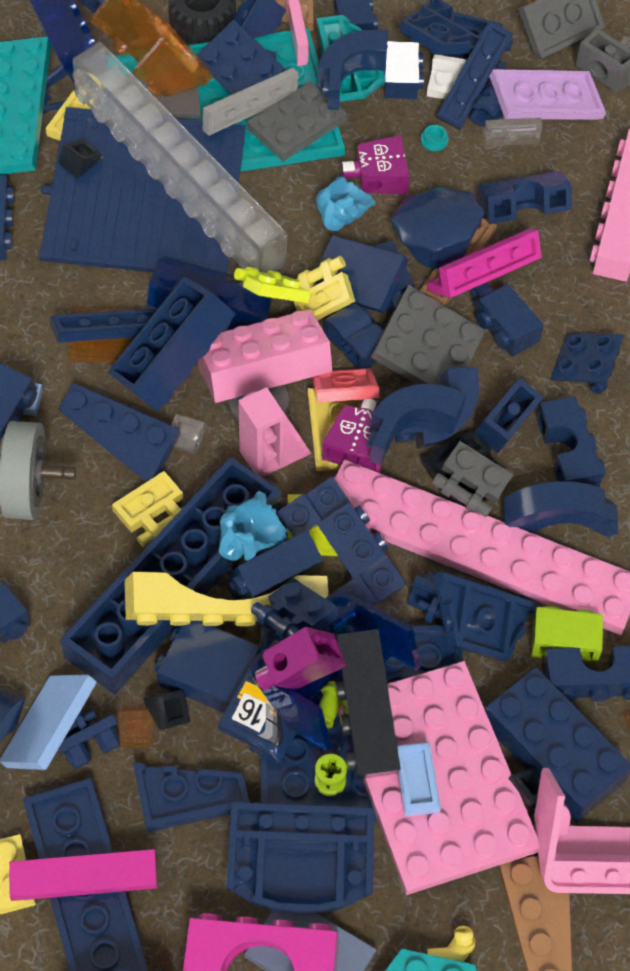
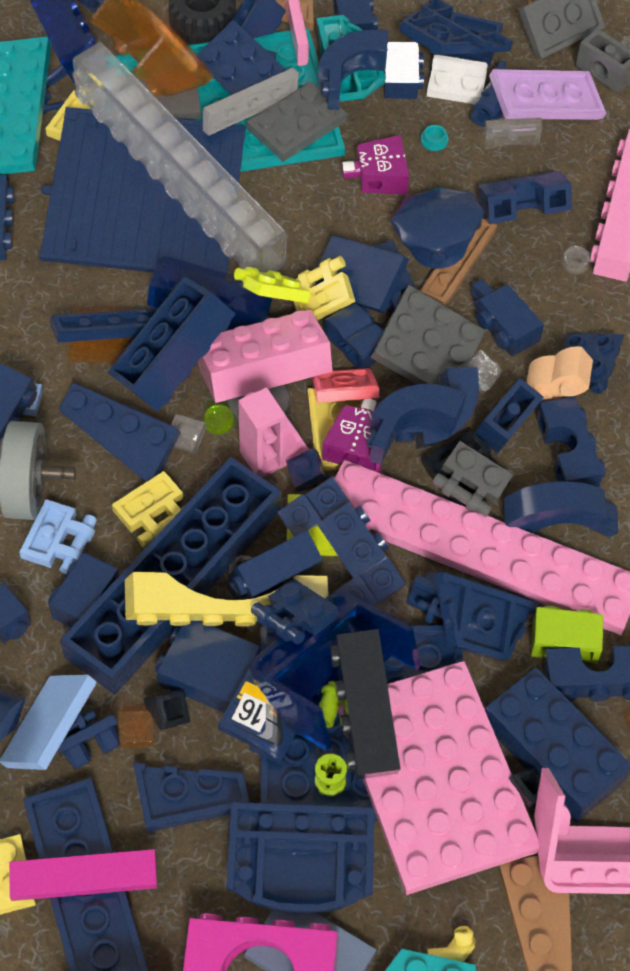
black slope [59,139,103,178] -> none
dark azure hair [219,491,288,561] -> none
magenta torso [255,627,347,690] -> none
dark azure hair [315,177,376,231] -> none
light blue tile [397,742,441,817] -> none
dark pink fence [427,228,542,298] -> none
dark blue tile [436,21,513,130] -> none
none -> light blue plate [19,499,97,574]
none -> dark blue brick [48,553,119,627]
none -> clear neon green plate [204,405,235,435]
none -> dark blue plate [286,448,327,491]
none -> clear plate [465,350,503,393]
none -> light nougat brick [526,347,593,405]
none -> clear bush [562,246,590,275]

